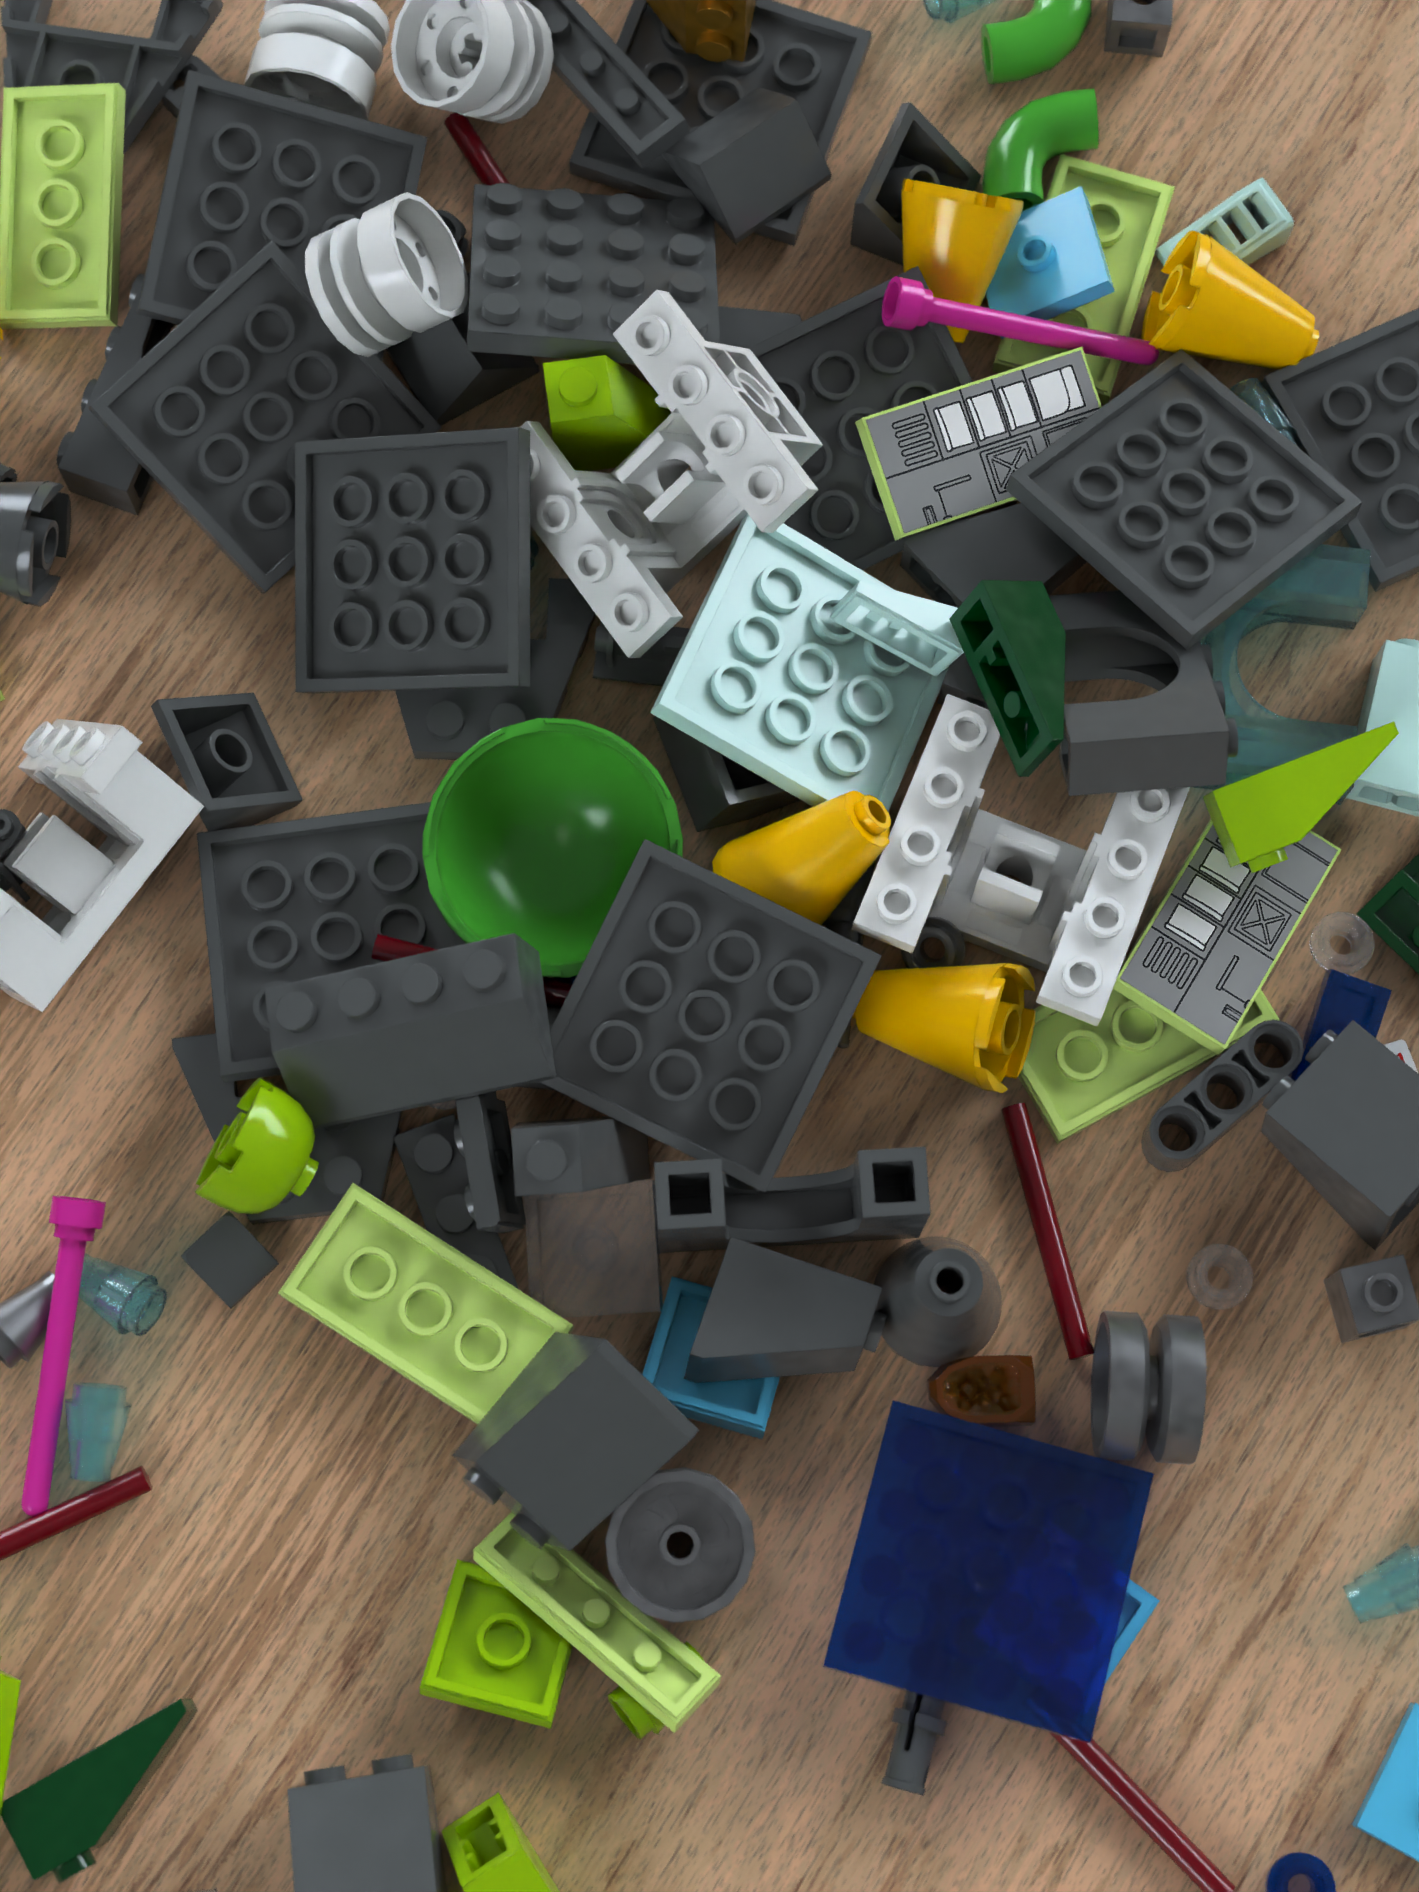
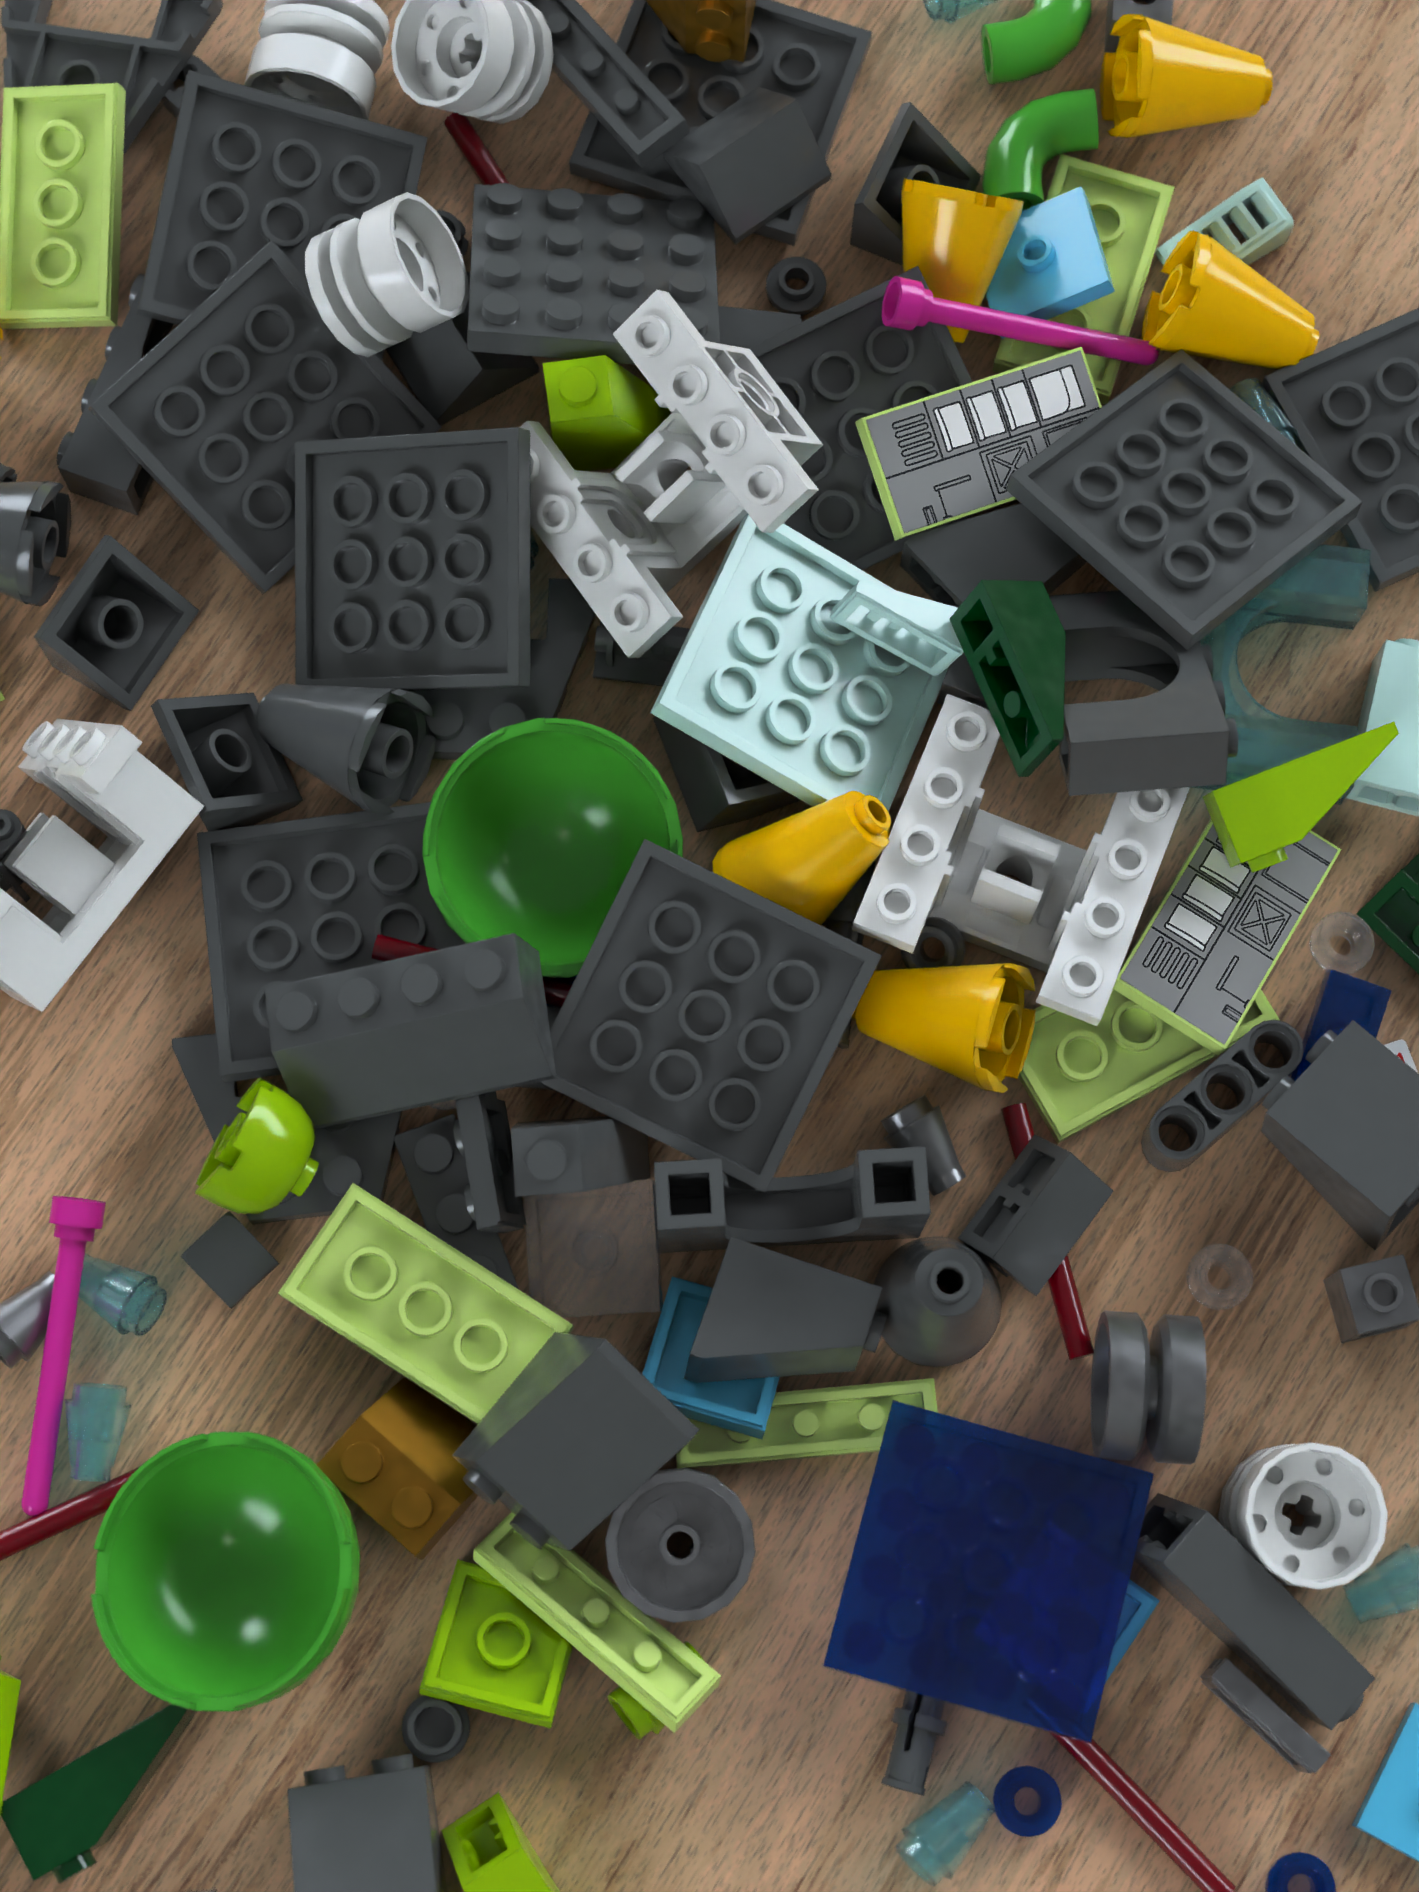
rock [927,1355,1036,1427] -> none
none -> dark grey slope [34,535,199,711]
none -> bright green piece [91,1432,360,1712]
none -> dark grey cone [257,684,436,815]
none -> pearl gold slope [316,1377,478,1560]
none -> dark grey plate [402,1695,470,1762]
none -> yellowish green tile [676,1378,941,1468]
none -> dark grey plate [766,257,826,317]
none -> flat silver cone [881,1095,966,1196]
none -> clear light blue cone [895,1781,995,1887]
none -> dark grey hinge [958,1135,1114,1296]
none -> clear blue plate [993,1766,1062,1837]
none -> yellow cone [1100,14,1273,138]
none -> dark grey slope [1115,1493,1375,1730]
none -> flat silver tile [1200,1658,1331,1773]
none -> white wheel [1219,1443,1388,1590]

